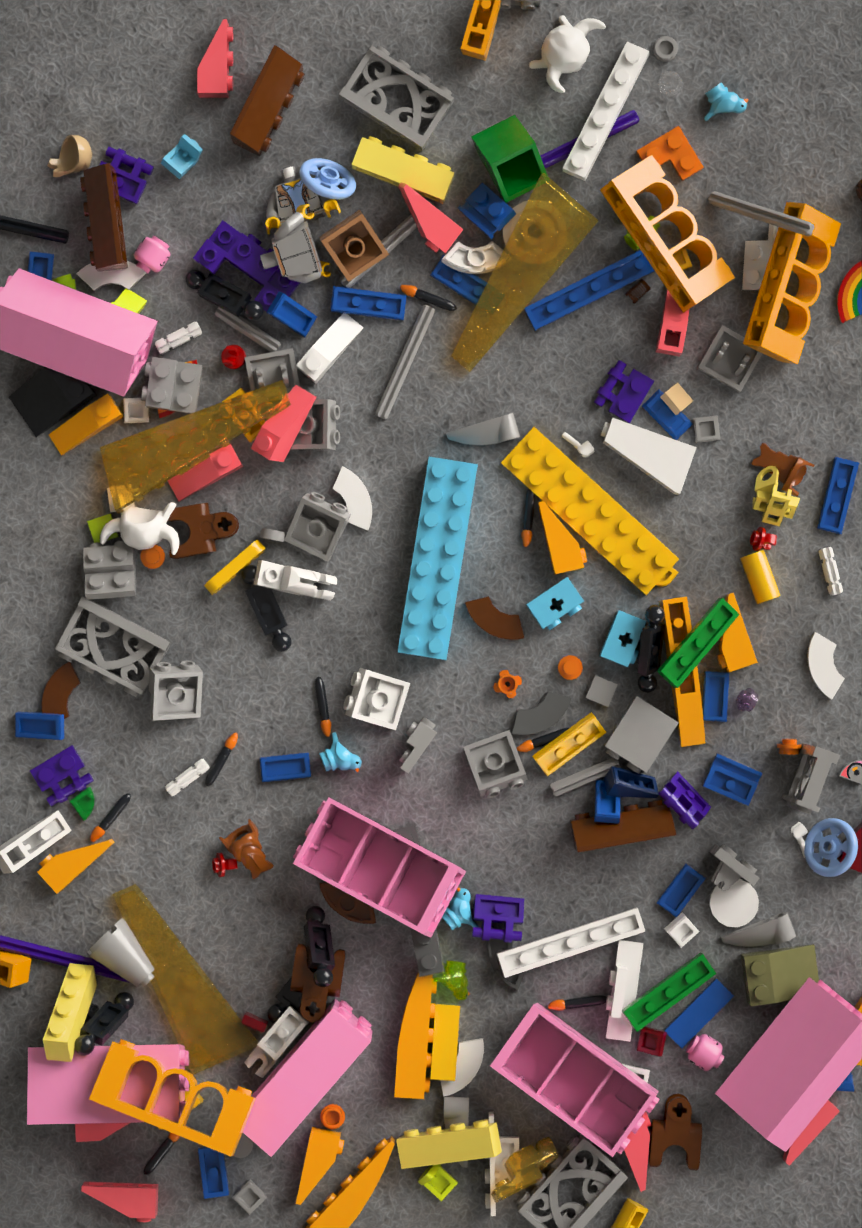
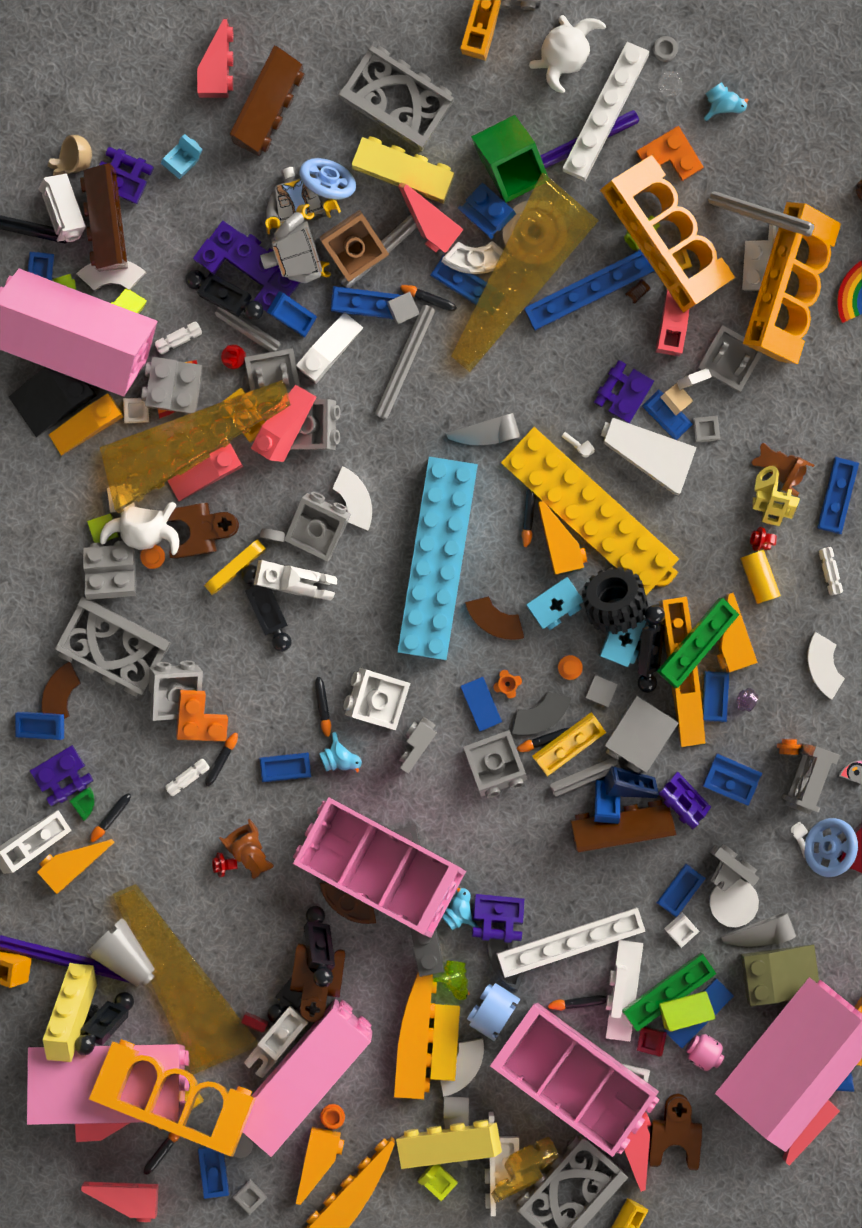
bright pink head [134,236,170,274] -> none
none -> white window [39,174,86,242]
none -> orange plate [176,690,228,741]
none -> light grey tile [386,292,420,325]
none -> blue tile [460,677,502,731]
none -> light blue brick [467,983,520,1041]
none -> black tyre [582,567,648,634]
none -> lime slope [659,991,715,1031]
none -> white tile [677,369,711,390]

